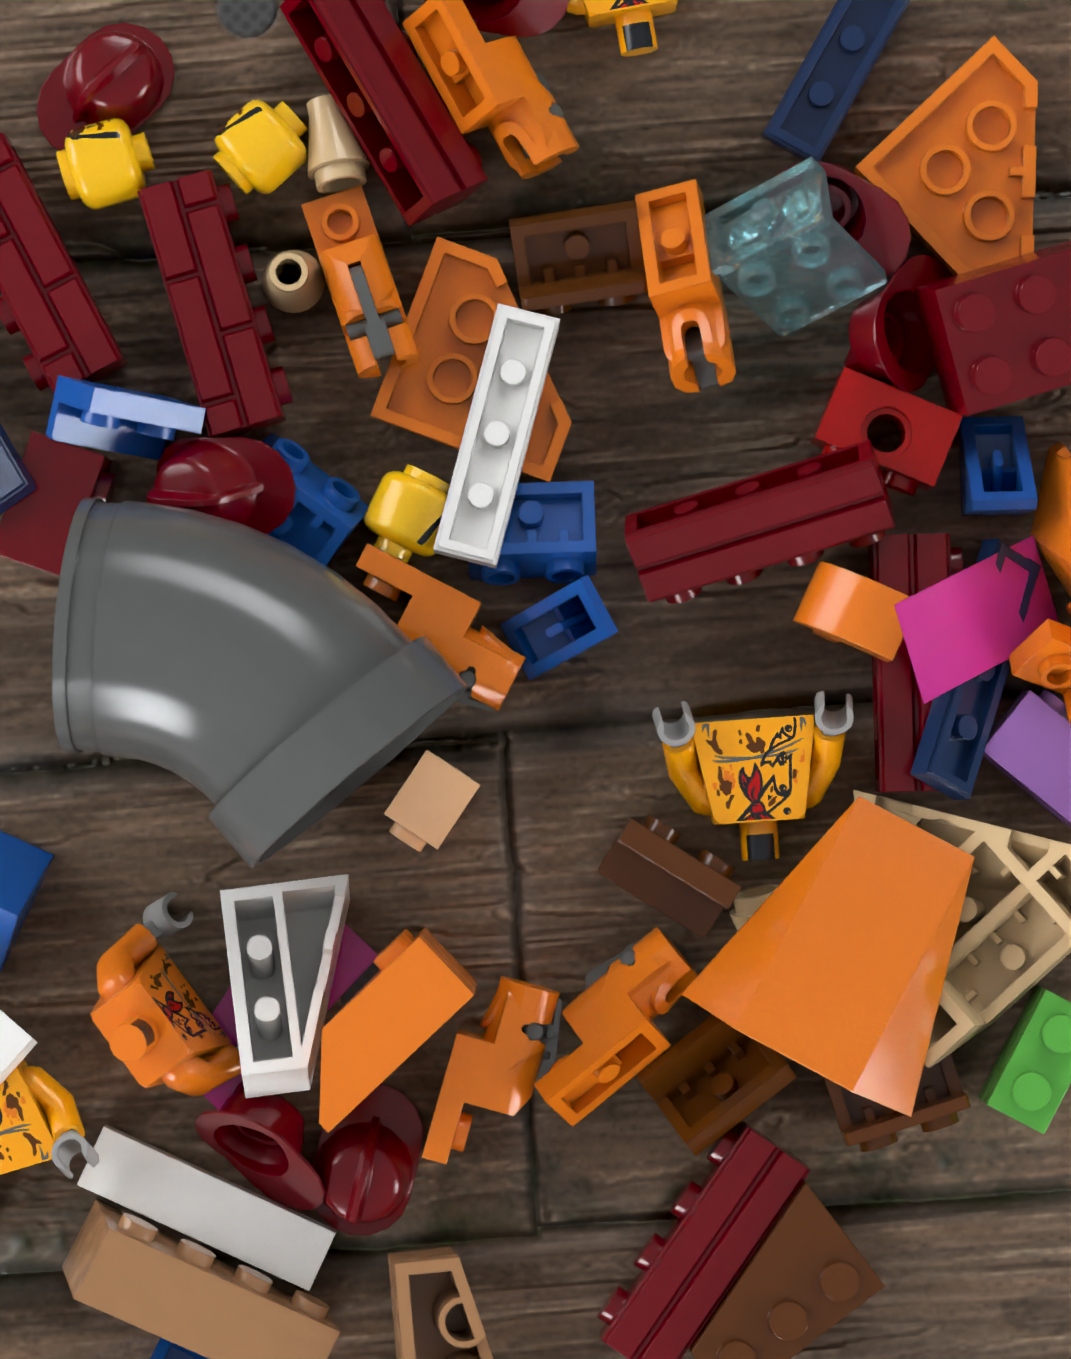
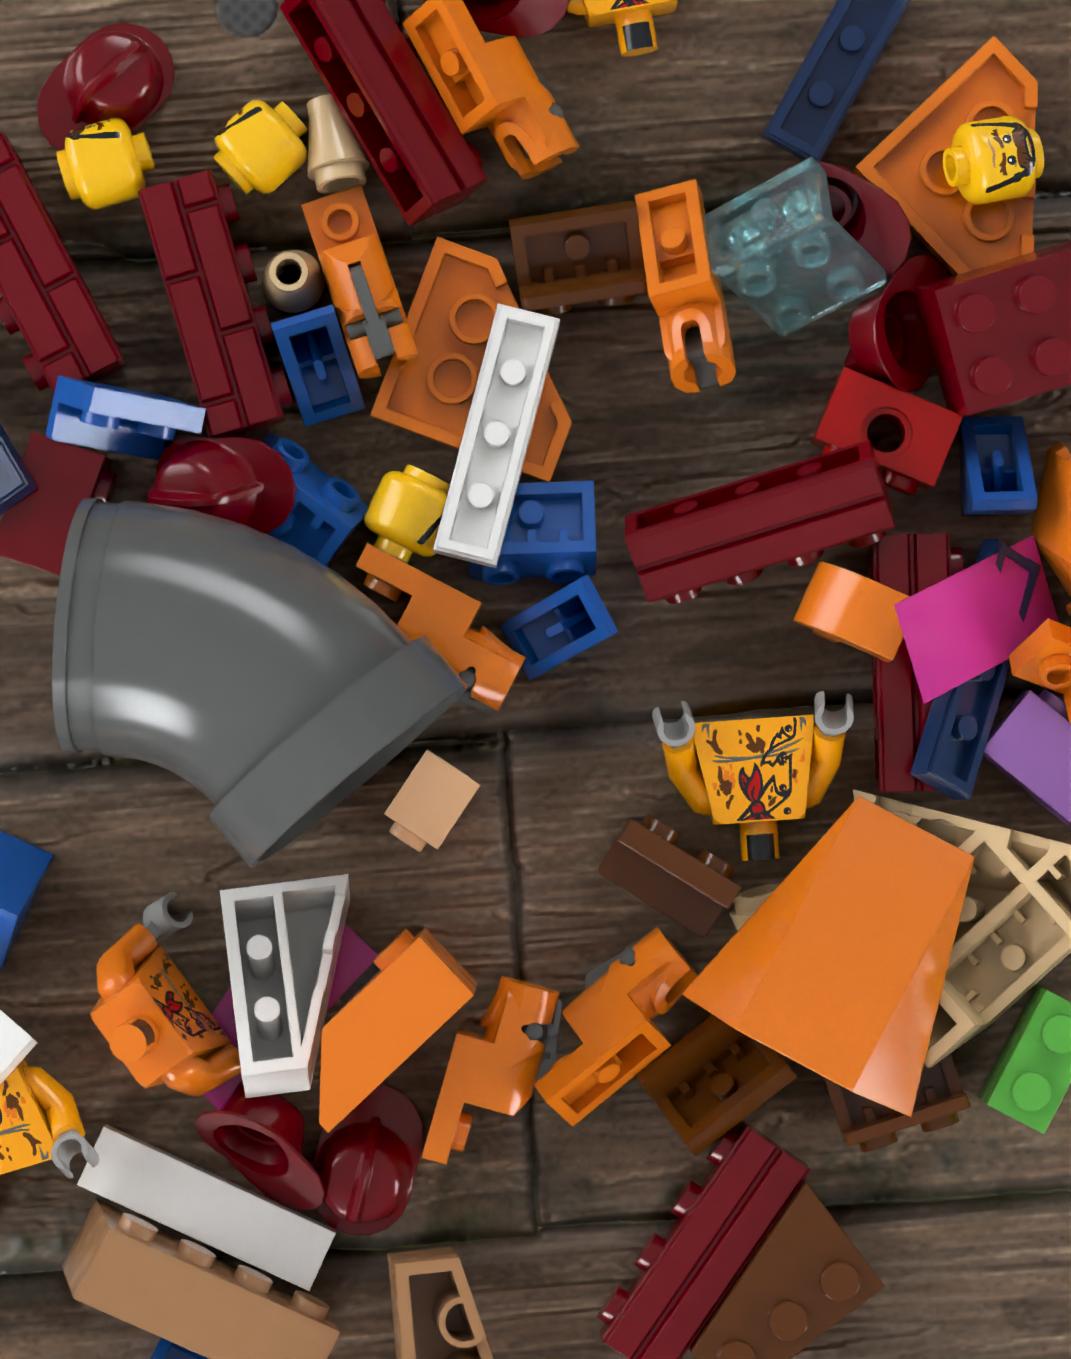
none -> blue slope [271,304,366,427]
none -> yellow head [943,115,1044,205]

